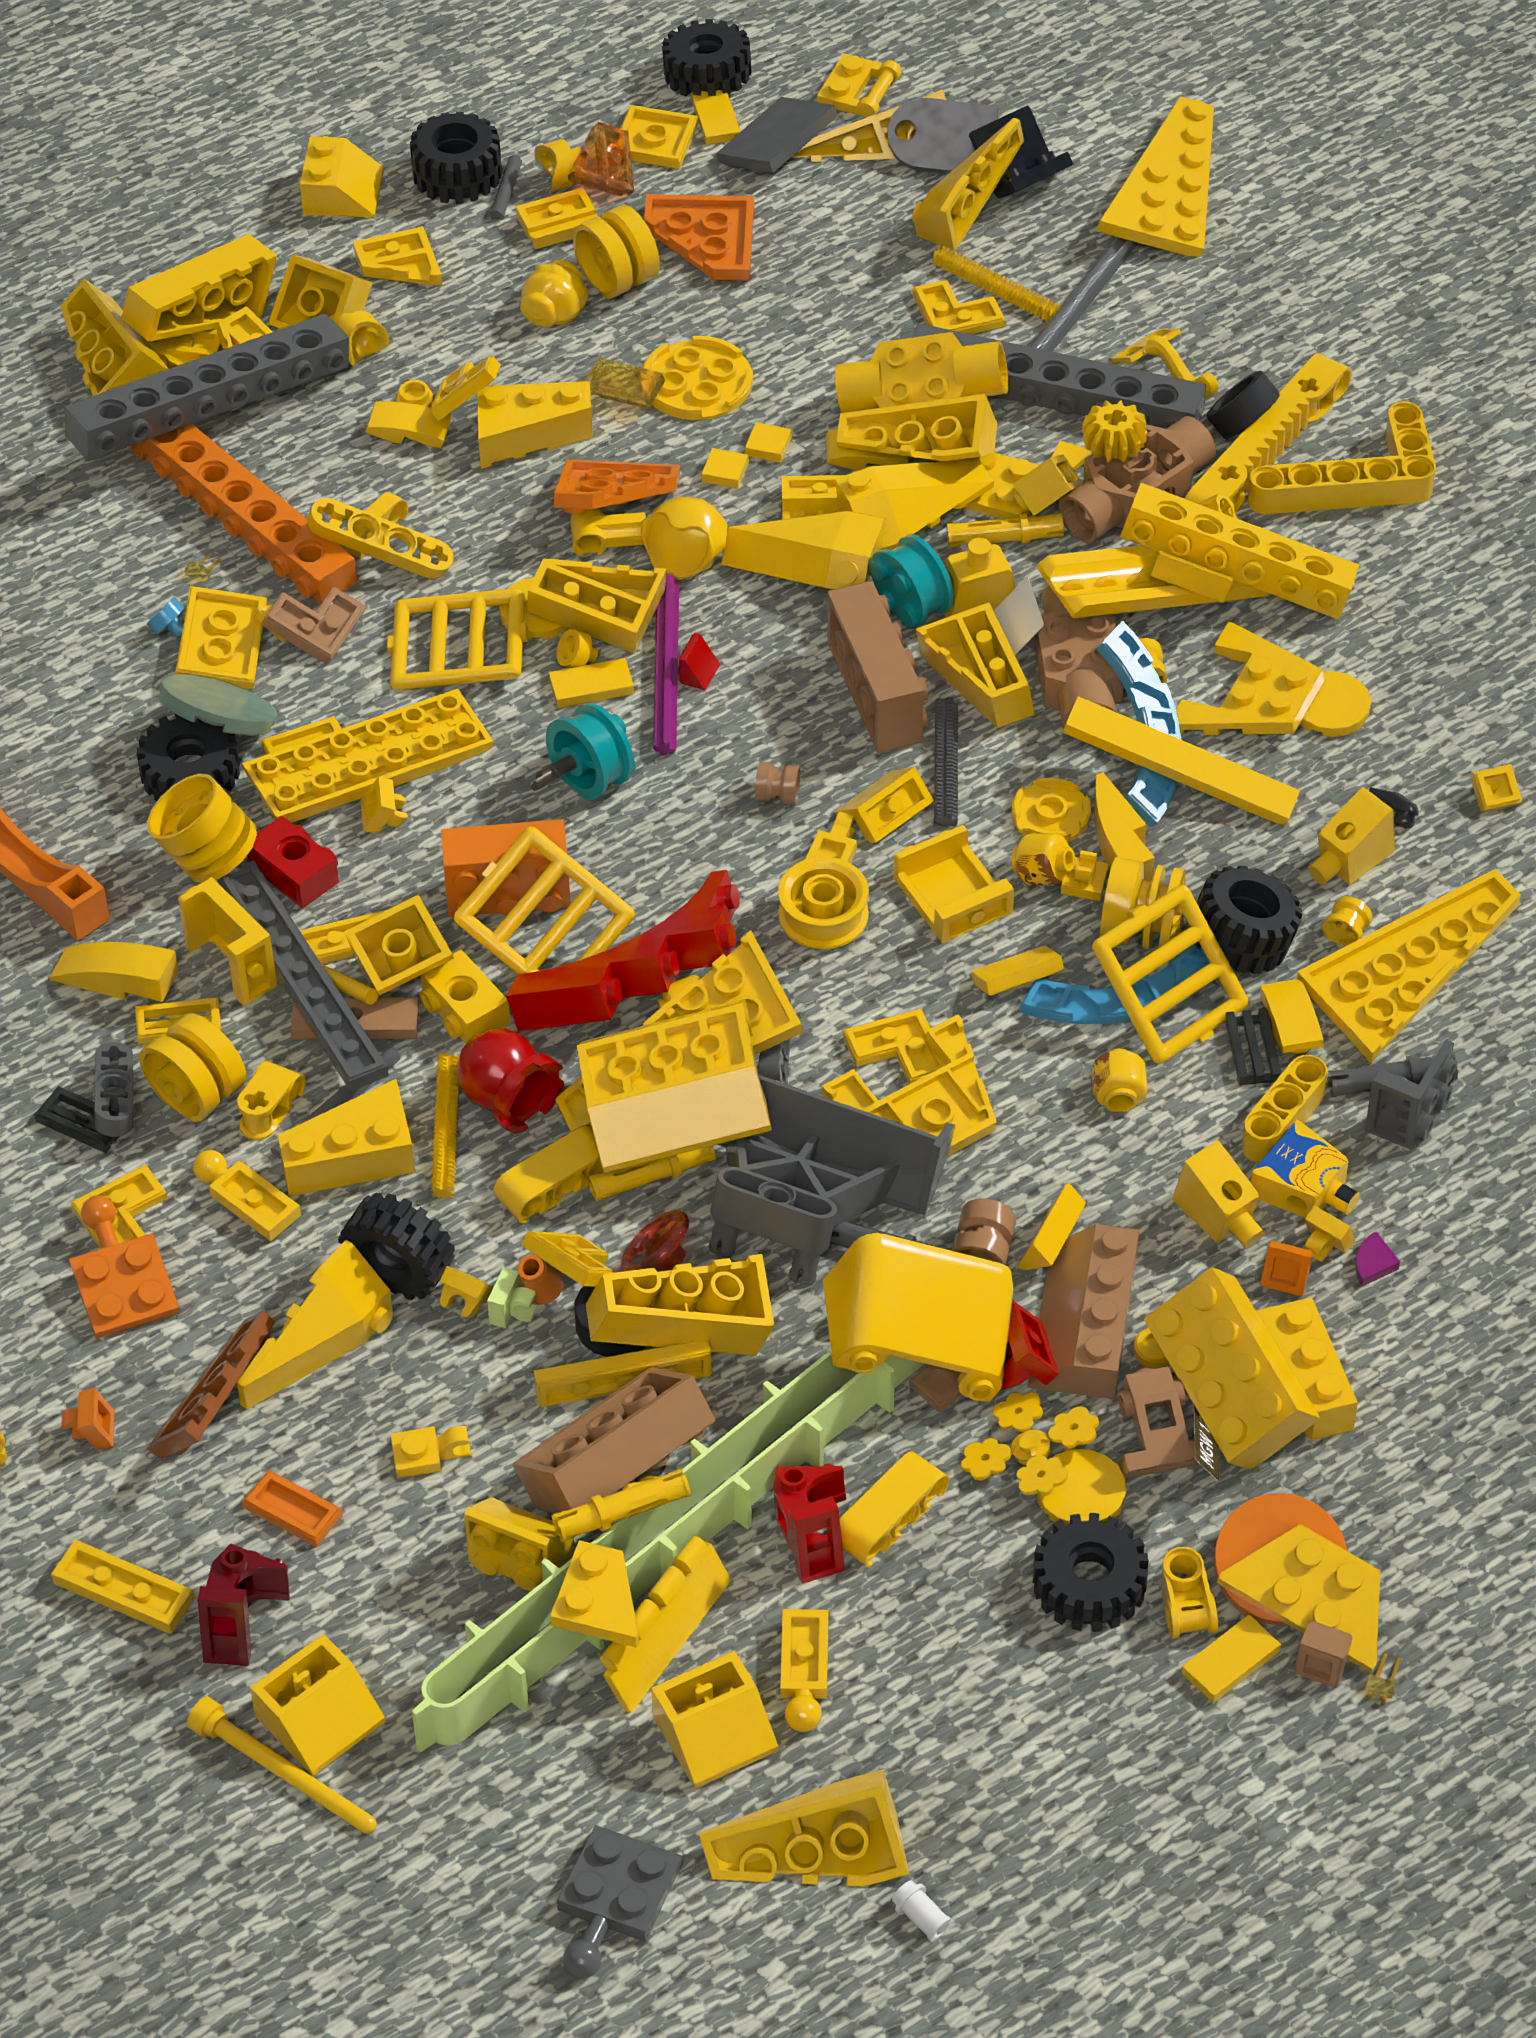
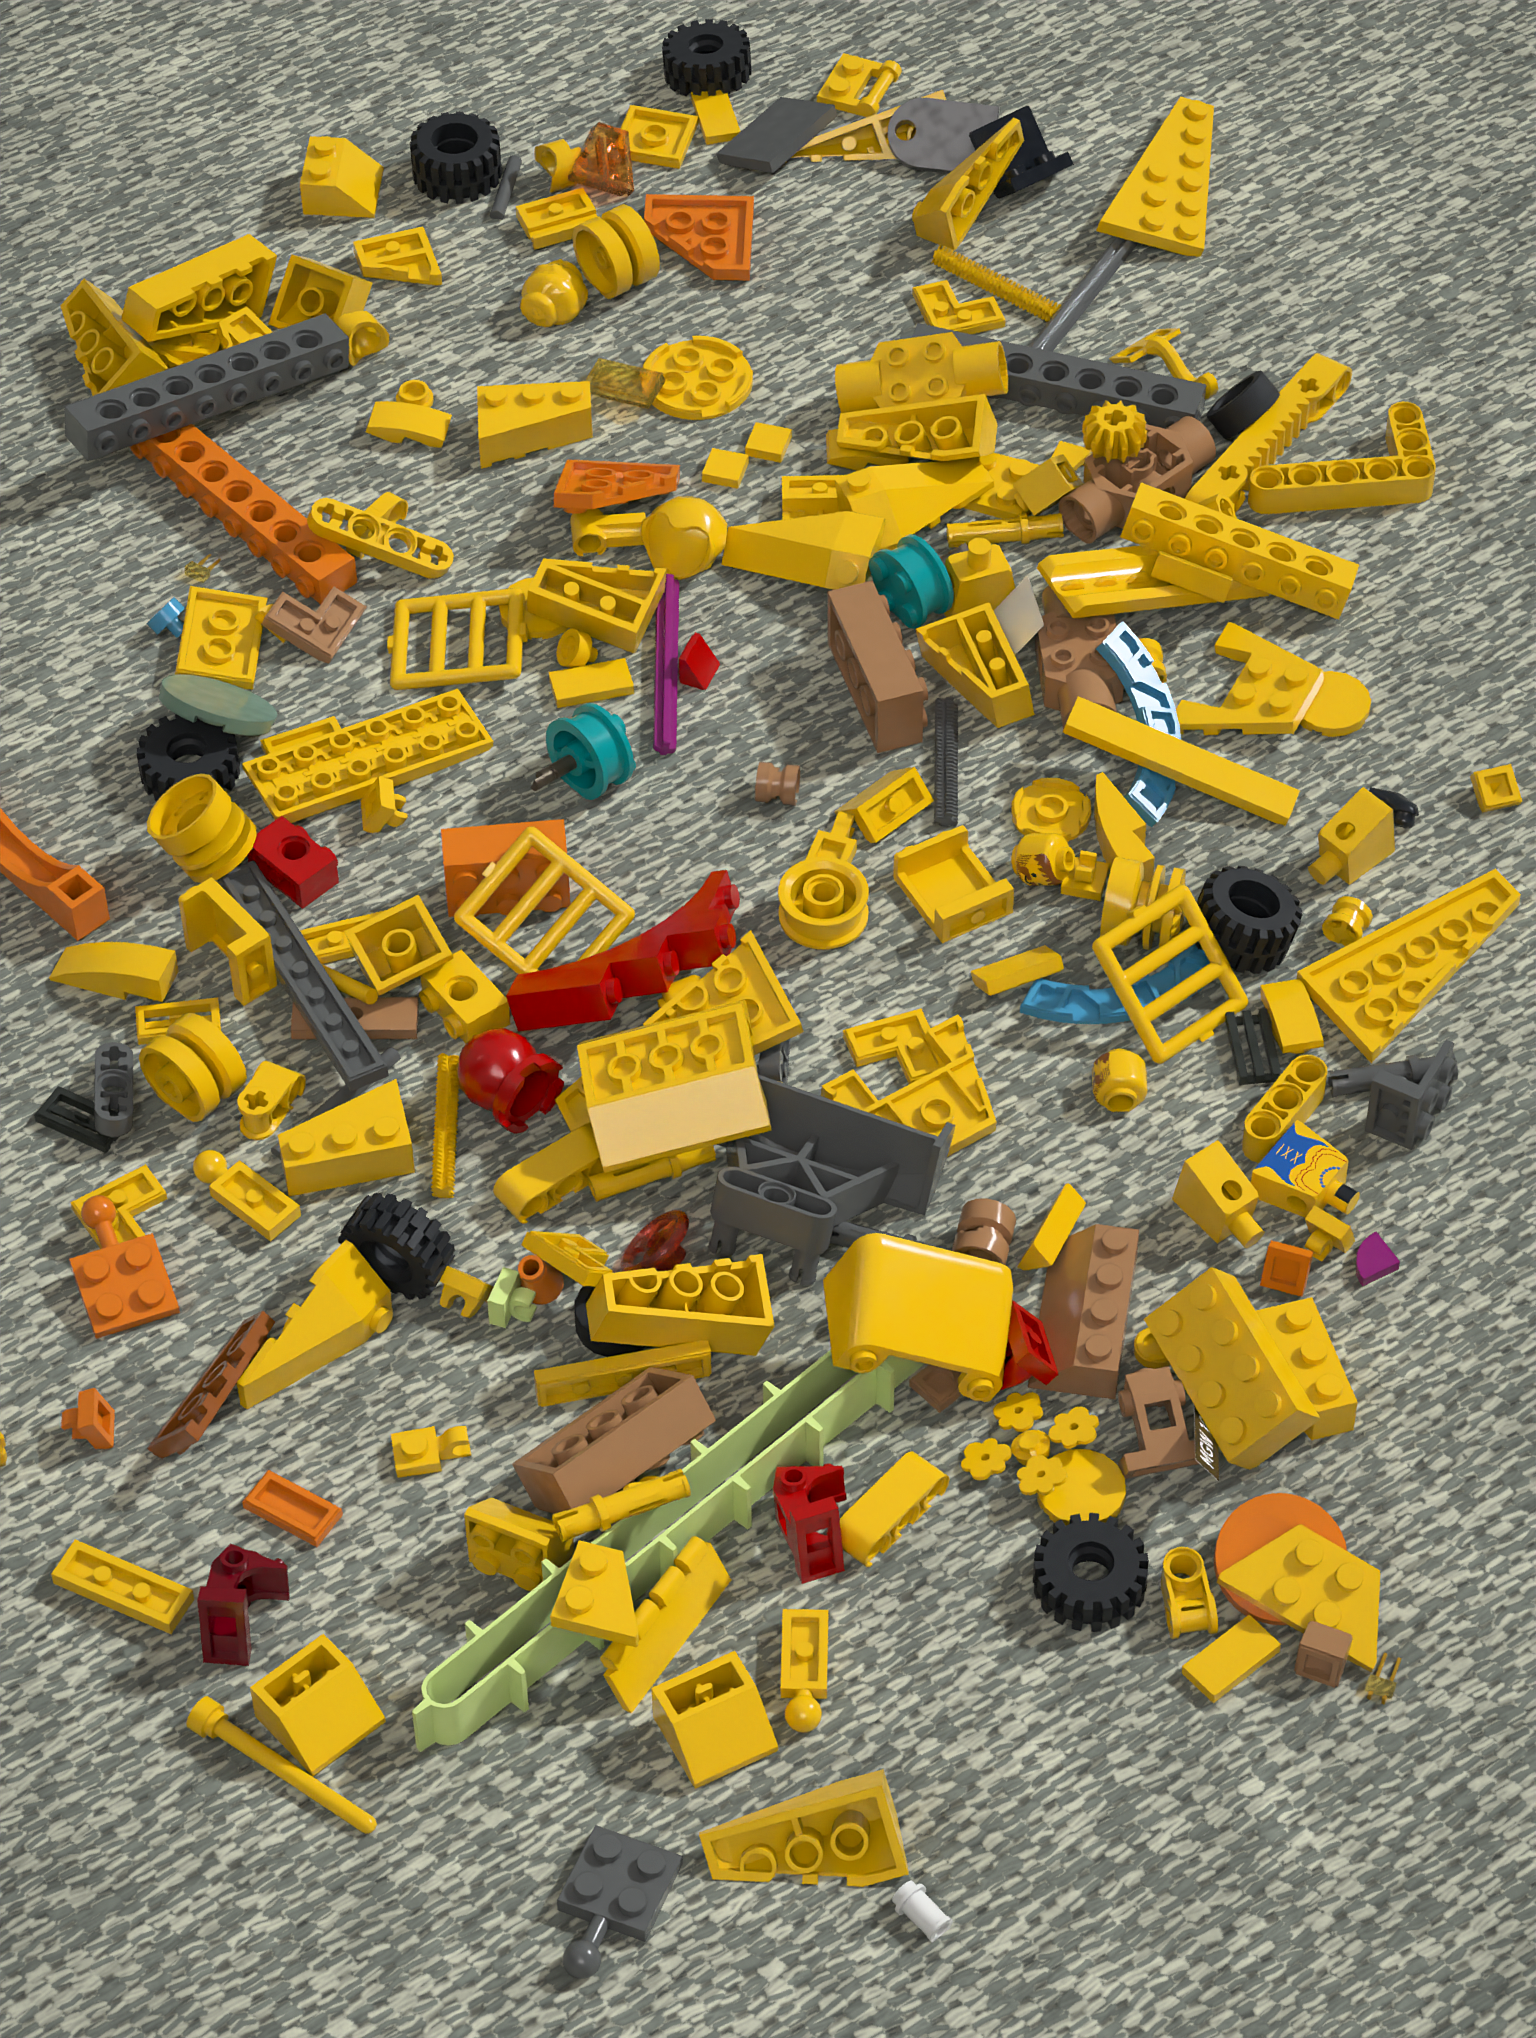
yellow tile [430,355,501,421] -> none

